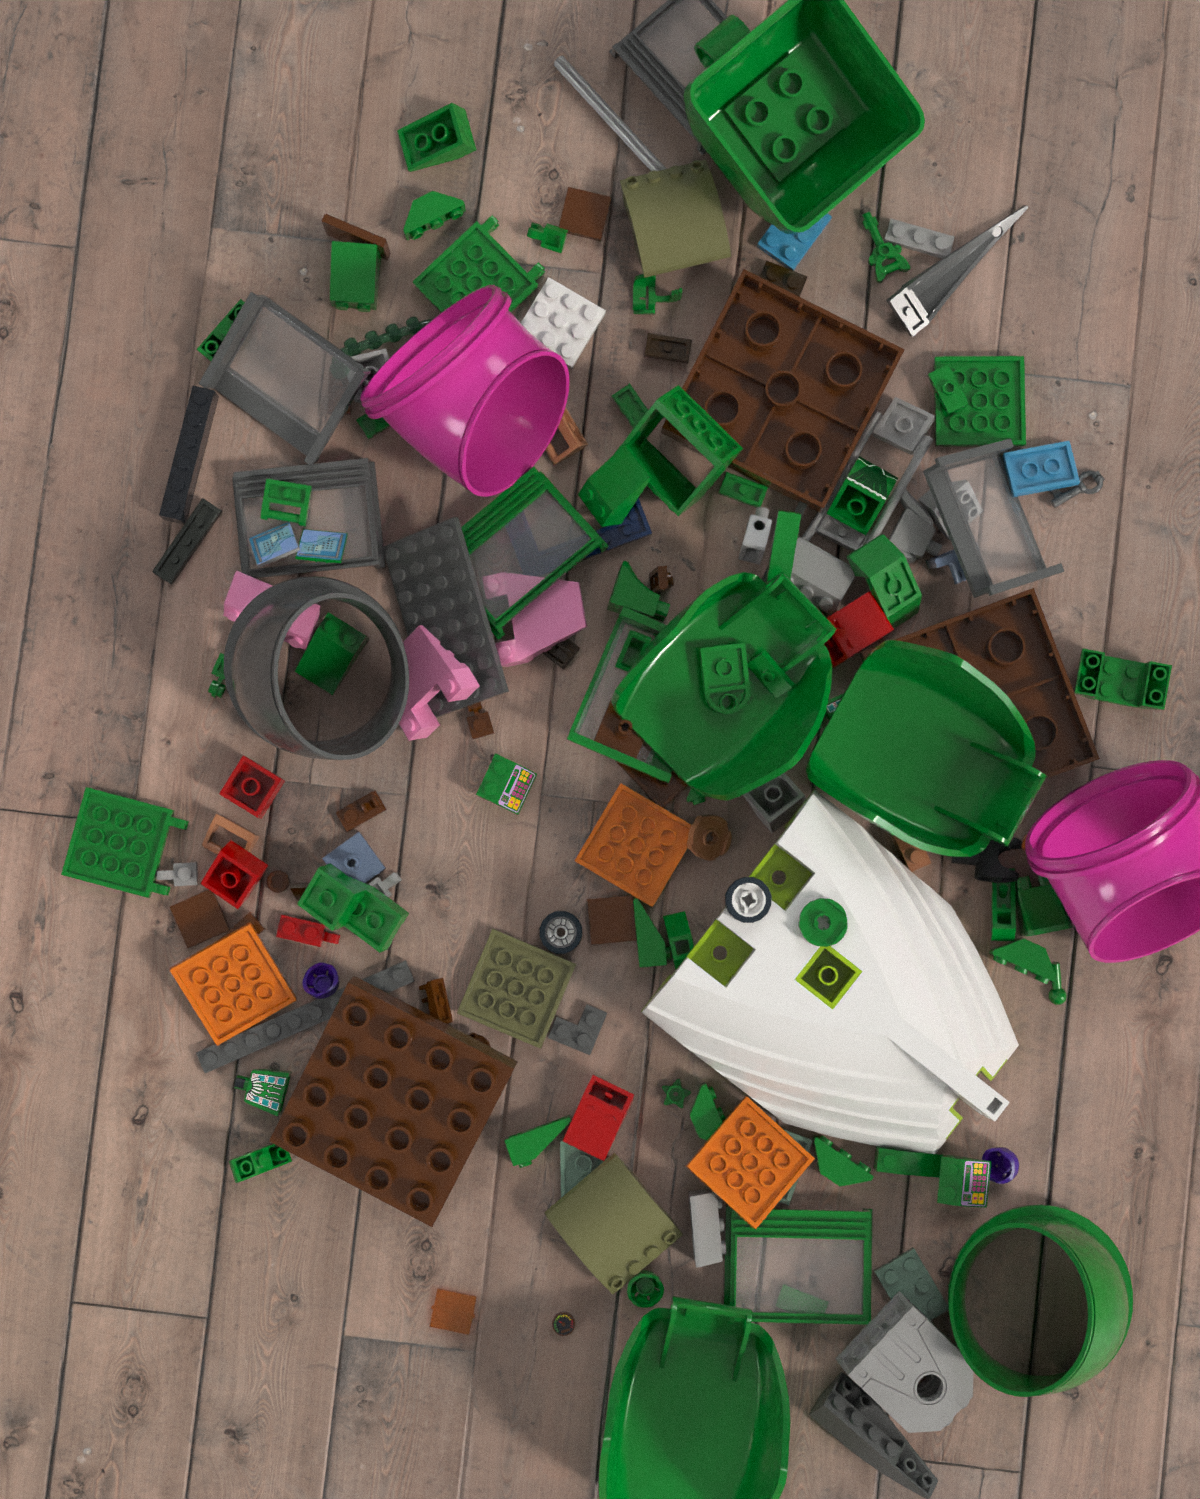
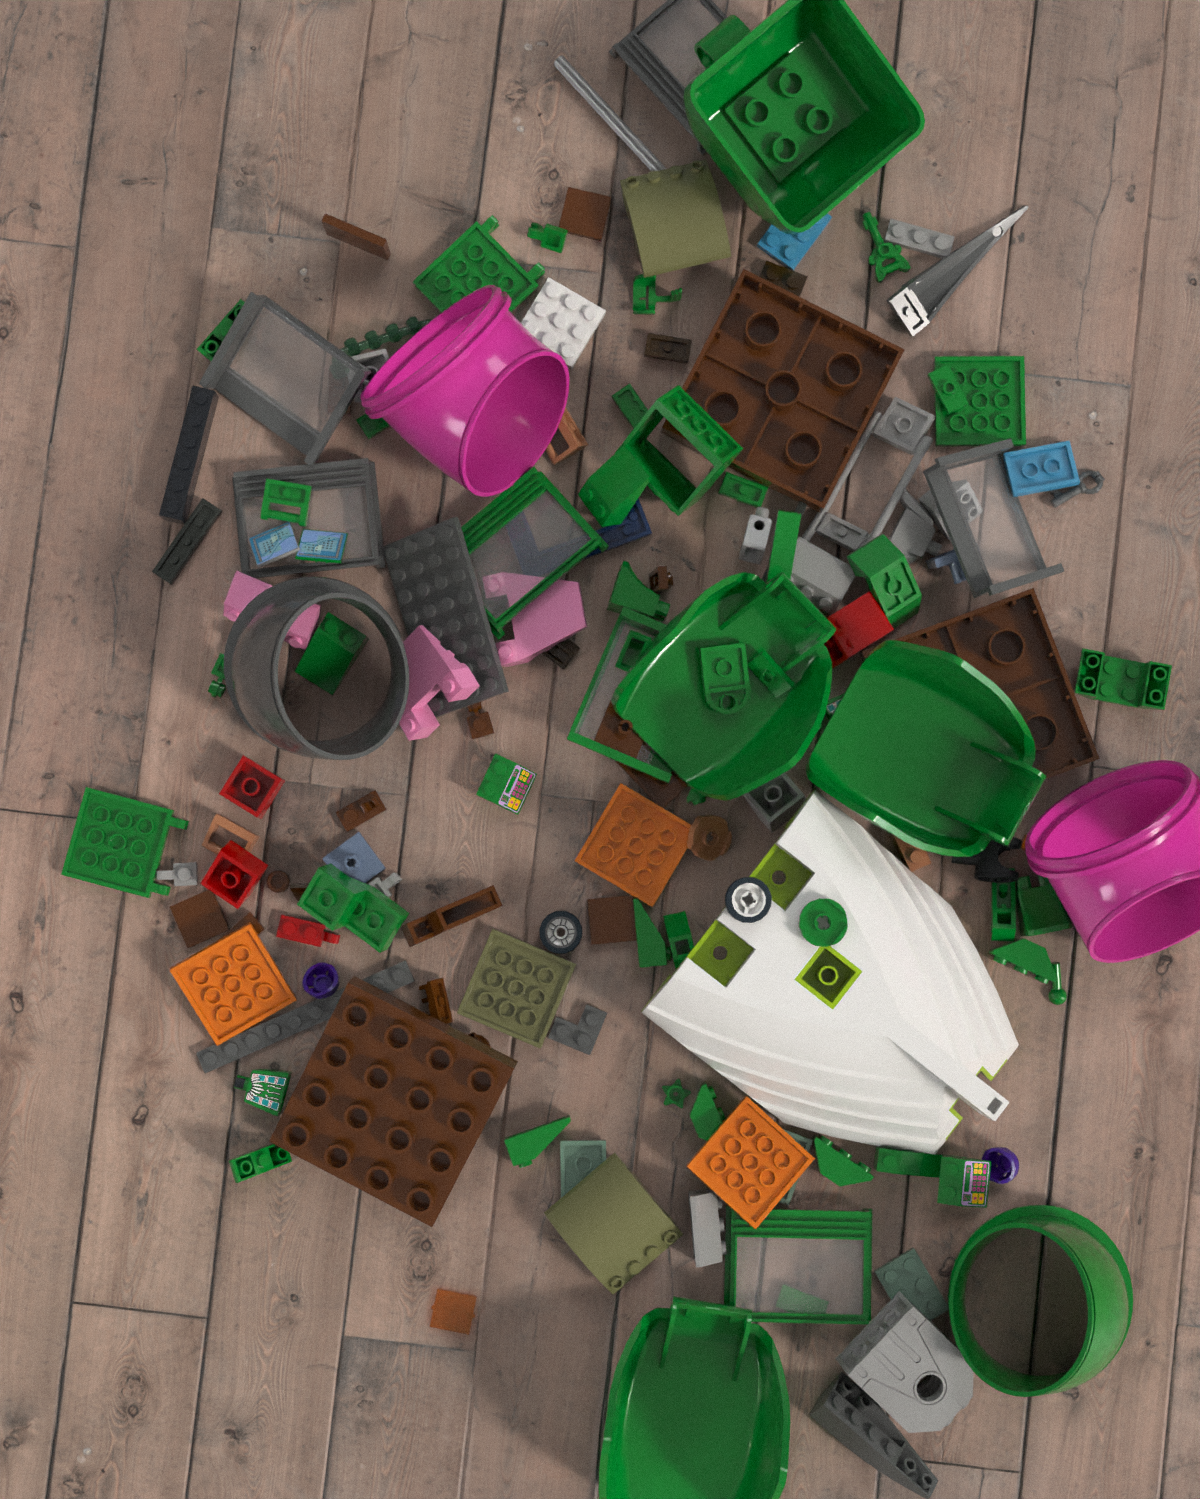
green slope [330,241,381,312] -> none
green slope [397,103,476,172] -> none
green slope [403,191,466,241] -> none
tile [552,1311,575,1336] -> none
red slope [563,1075,634,1161] -> none
green helmet [627,1270,664,1308] -> none
green slope [826,456,898,536] -> none
none -> reddish brown slope [401,885,503,947]

